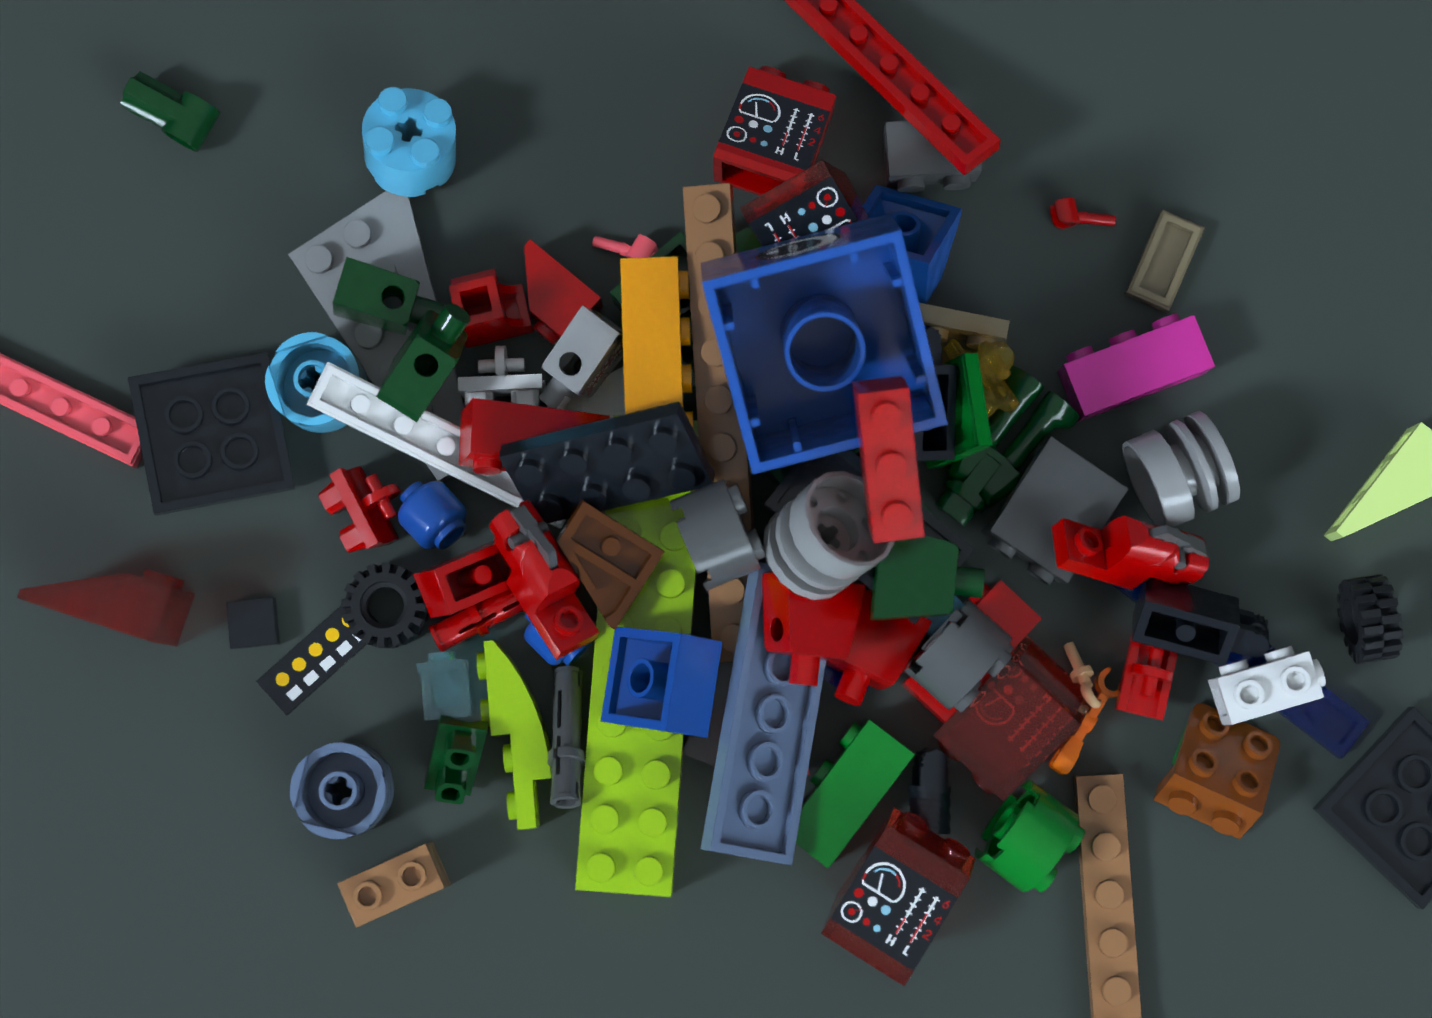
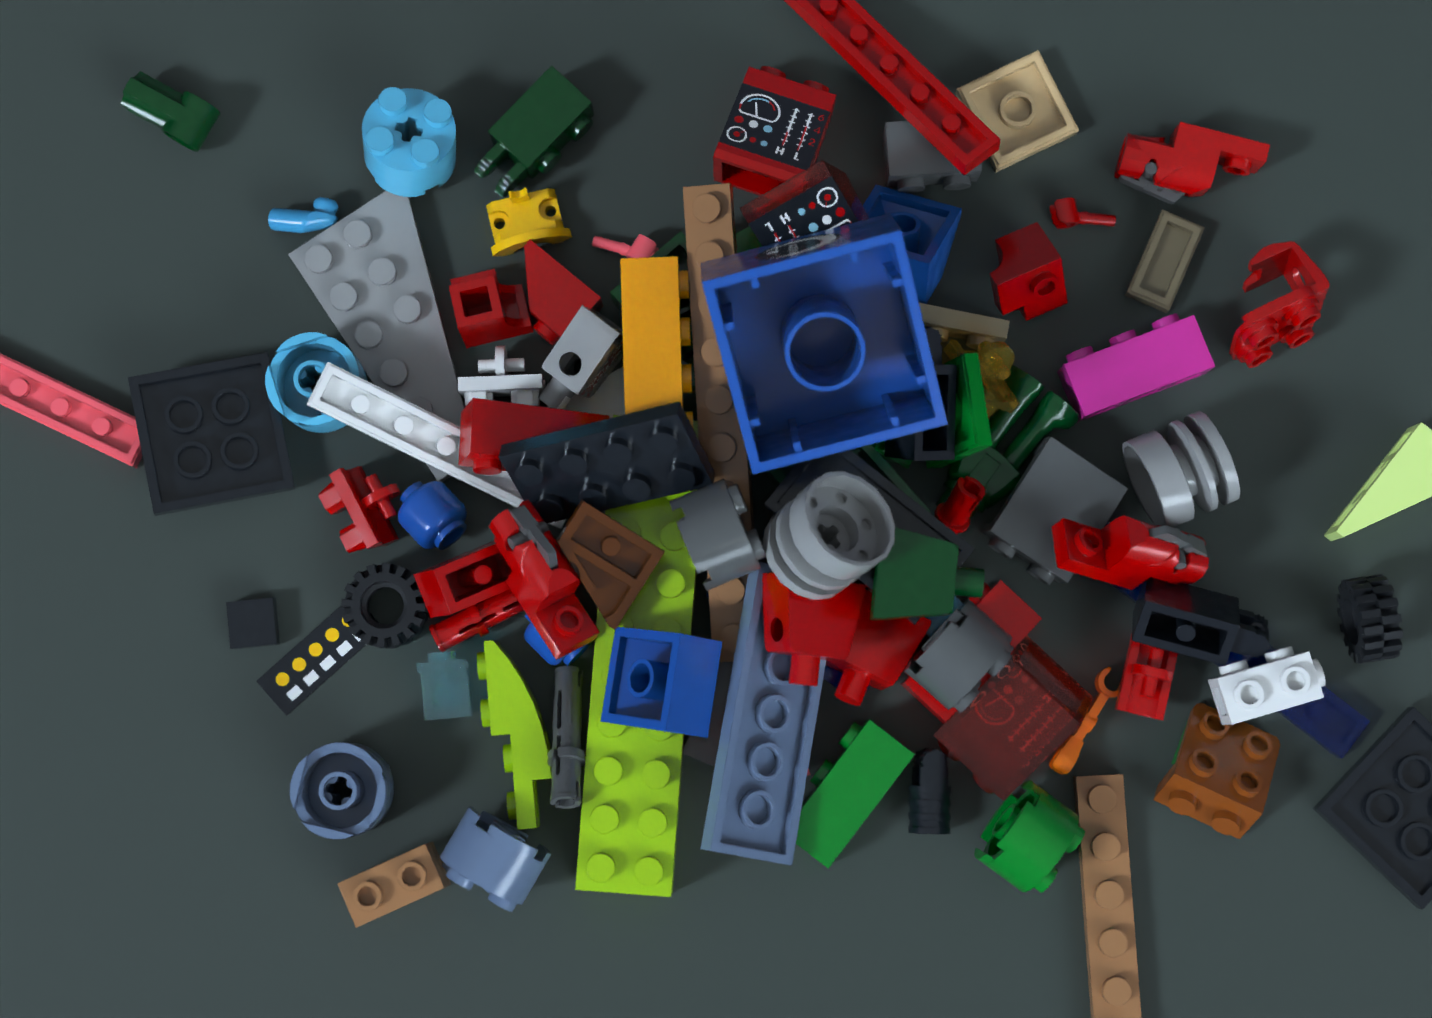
clear red slope [17,568,195,647] -> none
dark green torso [333,257,444,335] -> none
dark green torso [376,303,471,422] -> none
dark green hips [424,715,488,804] -> none
slope [821,807,976,986] -> none
red brick [852,375,924,543] -> none
tan hand [1063,642,1101,708] -> none
none -> dark azure arm [268,197,338,233]
none -> sand blue brick [440,806,552,912]
none -> dark green hinge [474,65,594,197]
none -> yellow piece [486,187,572,257]
none -> red axle [934,476,985,535]
none -> tan tile [955,50,1079,173]
none -> red brick [989,222,1068,321]
none -> red plate [1114,121,1270,204]
none -> red piece [1229,241,1330,368]

